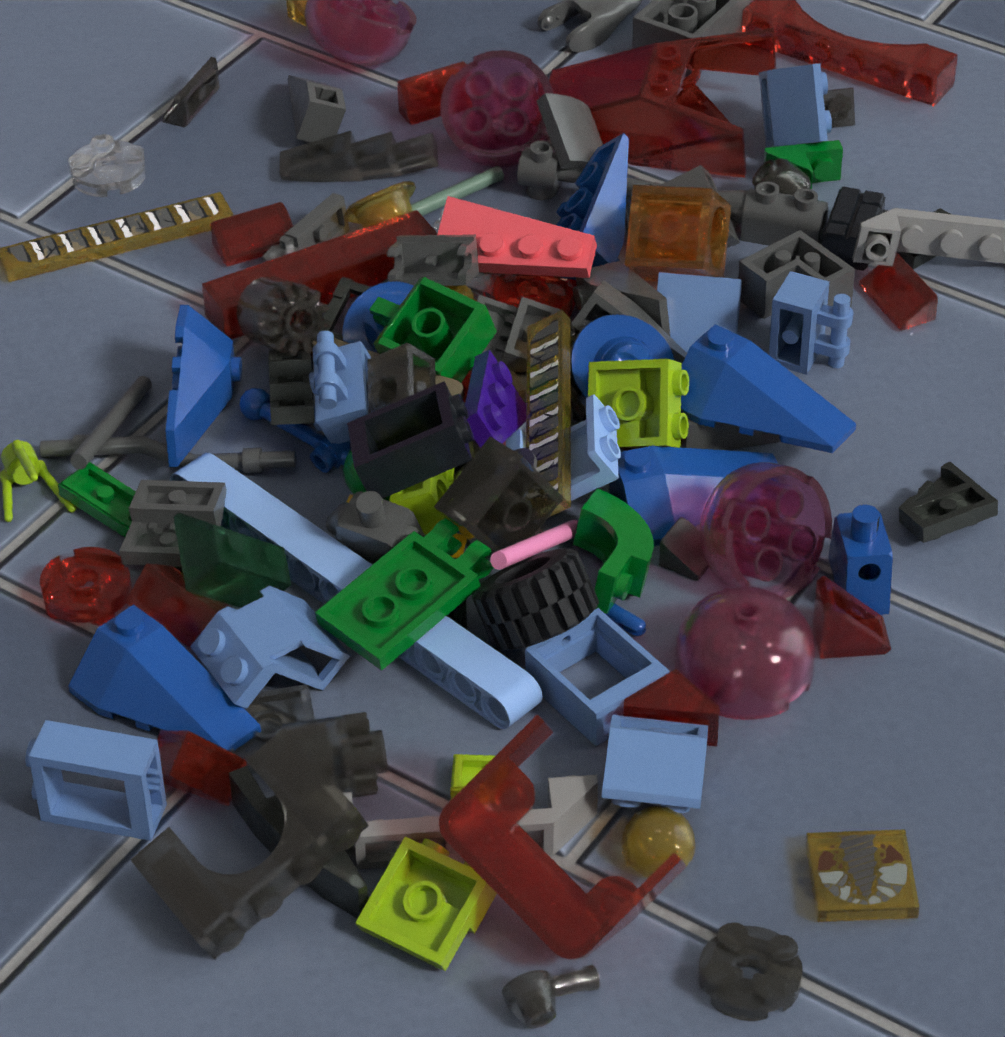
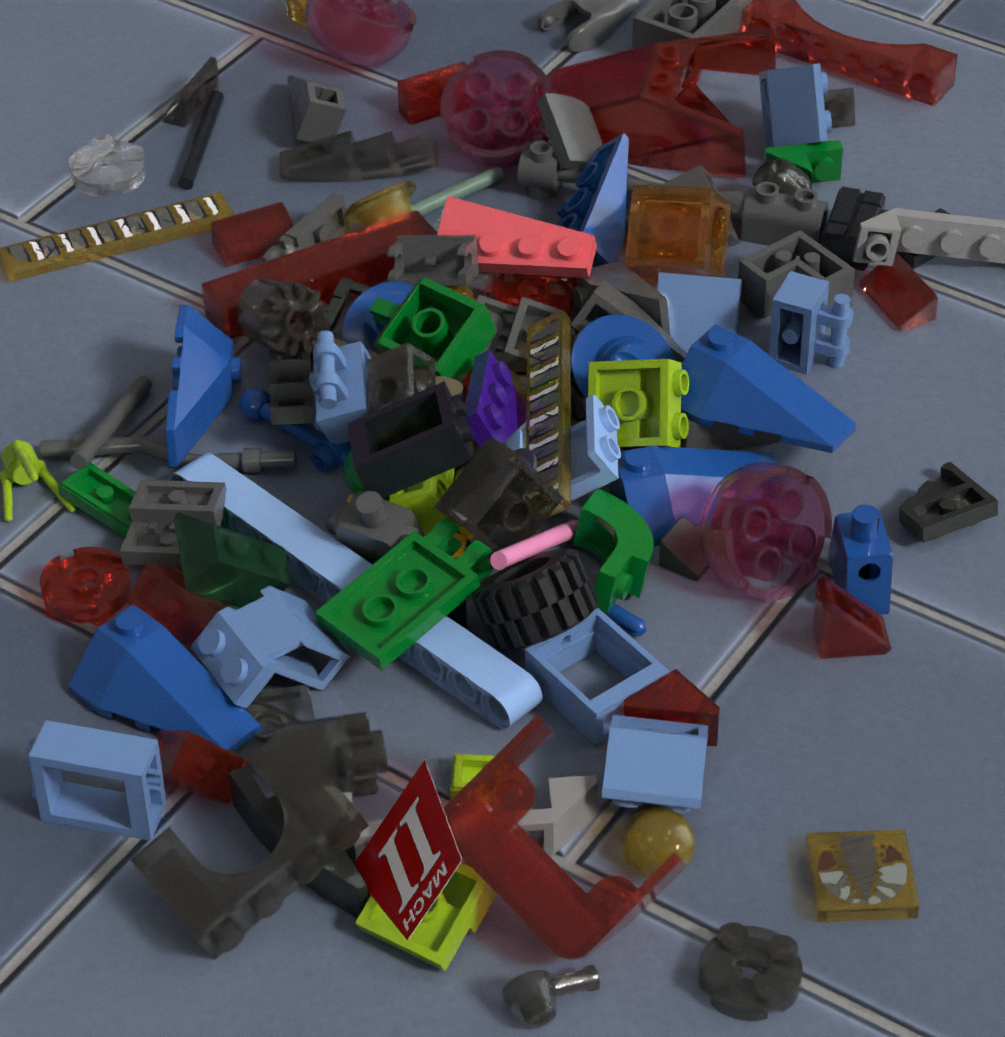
clear pink cylinder [674,587,815,720] -> none
none -> black bar [178,90,224,190]
none -> red sticker [354,759,462,941]

